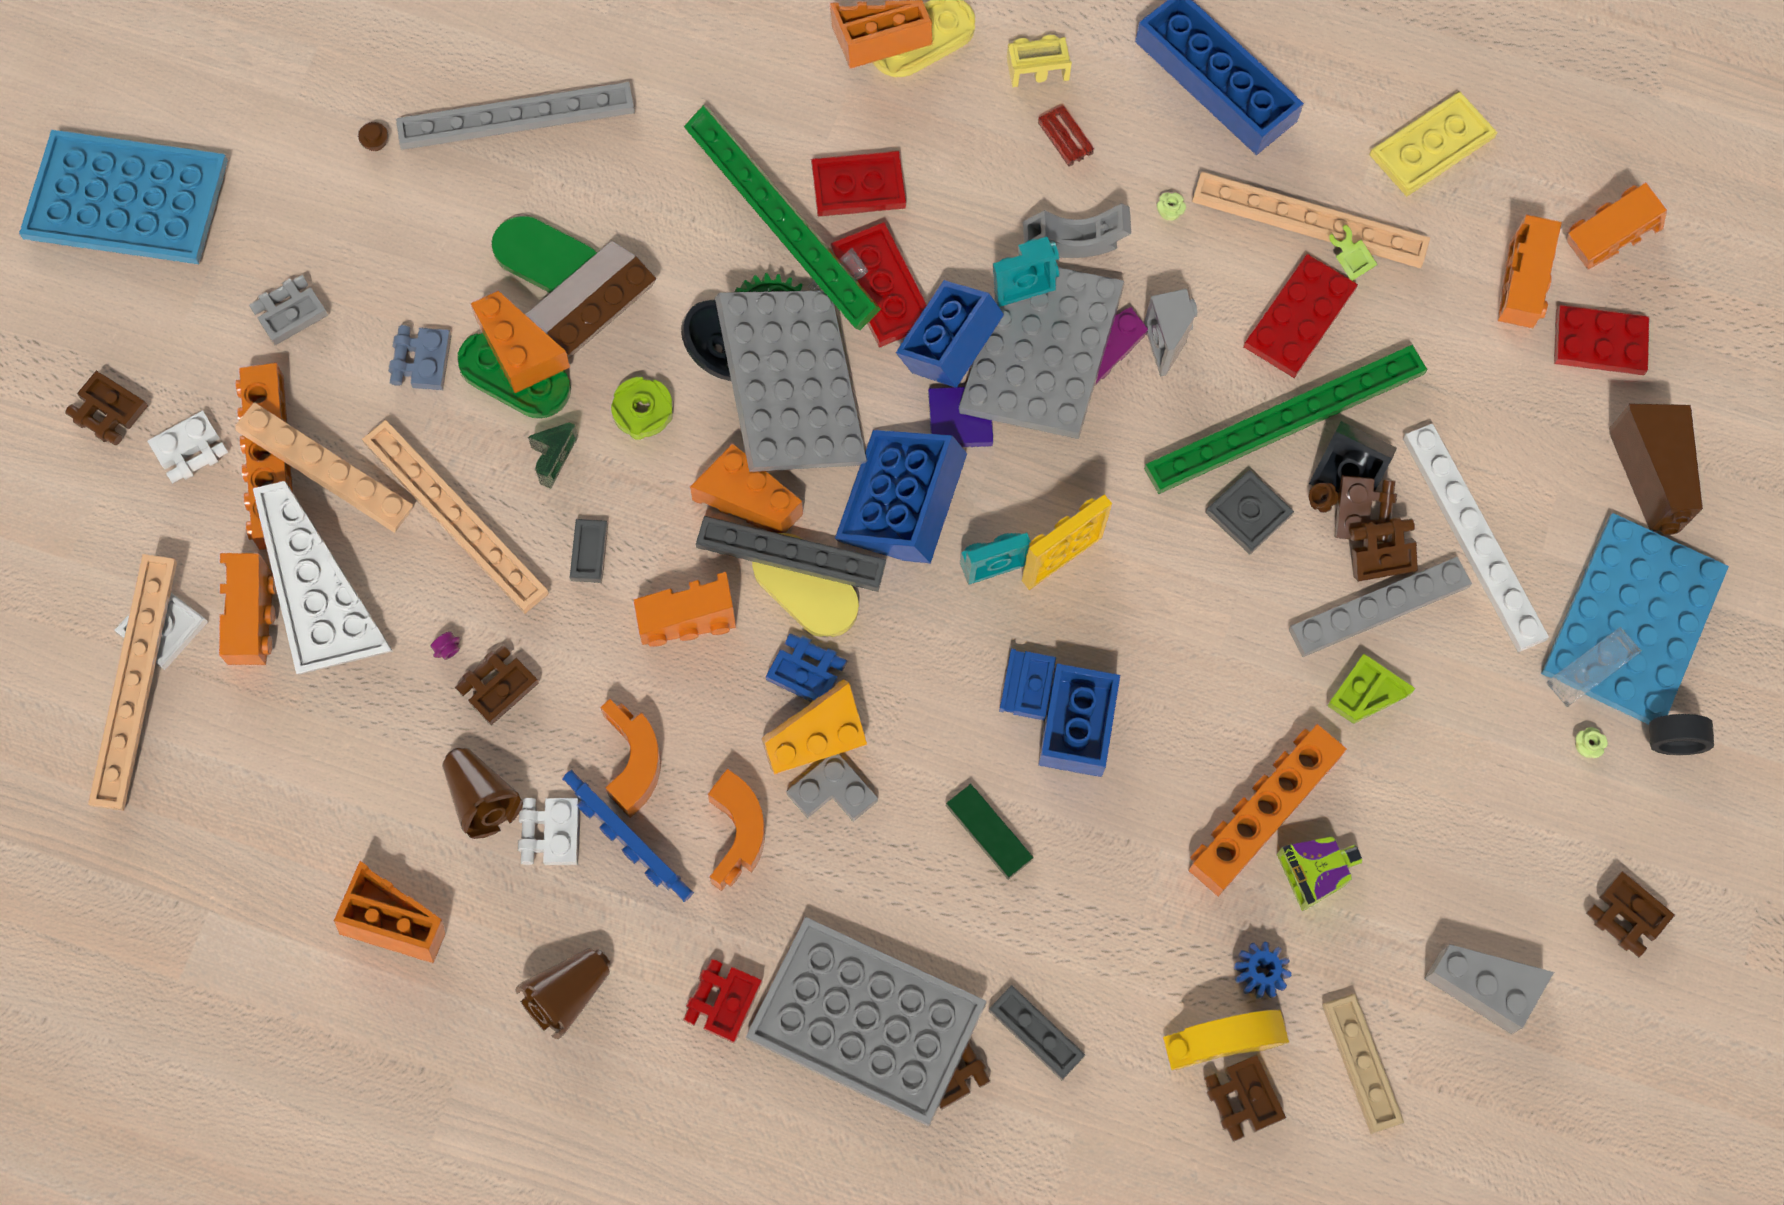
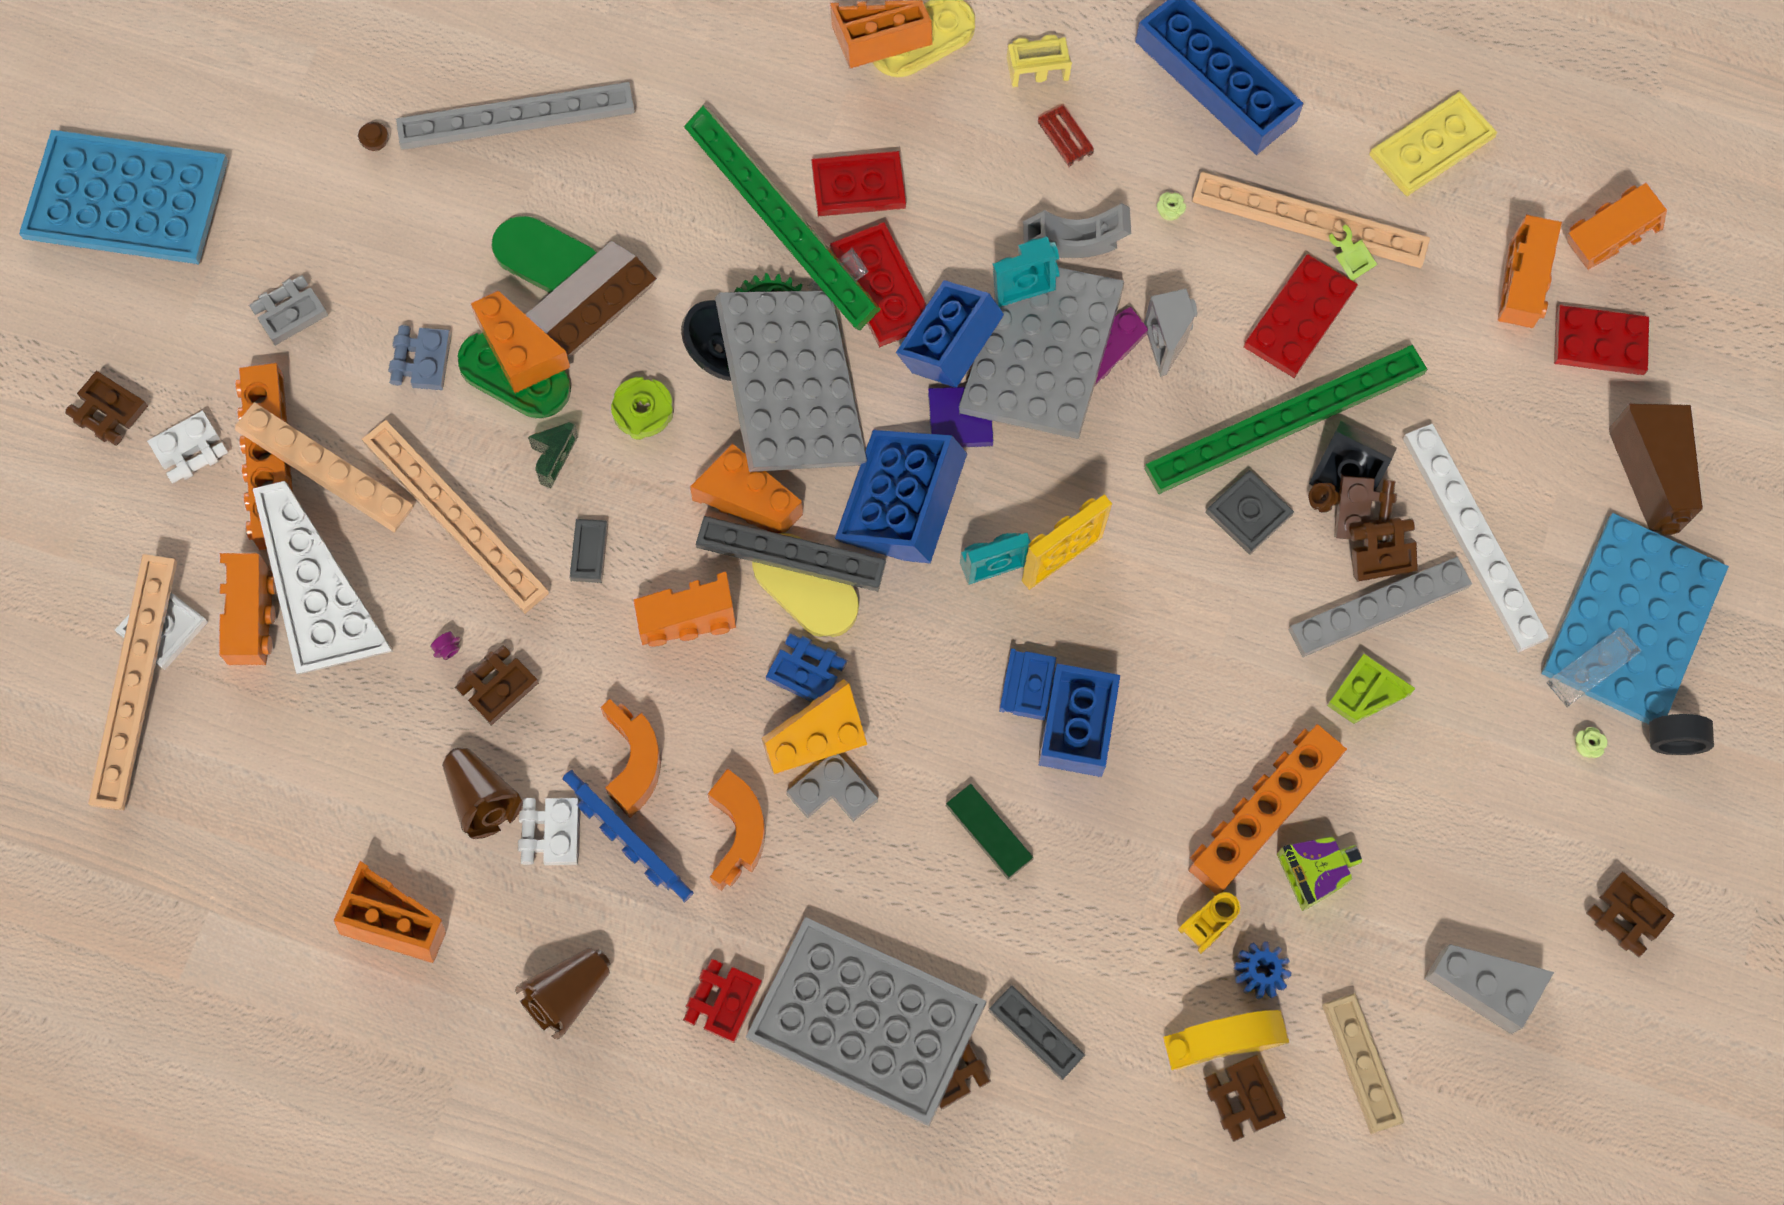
none -> yellow piece [1178,892,1240,954]

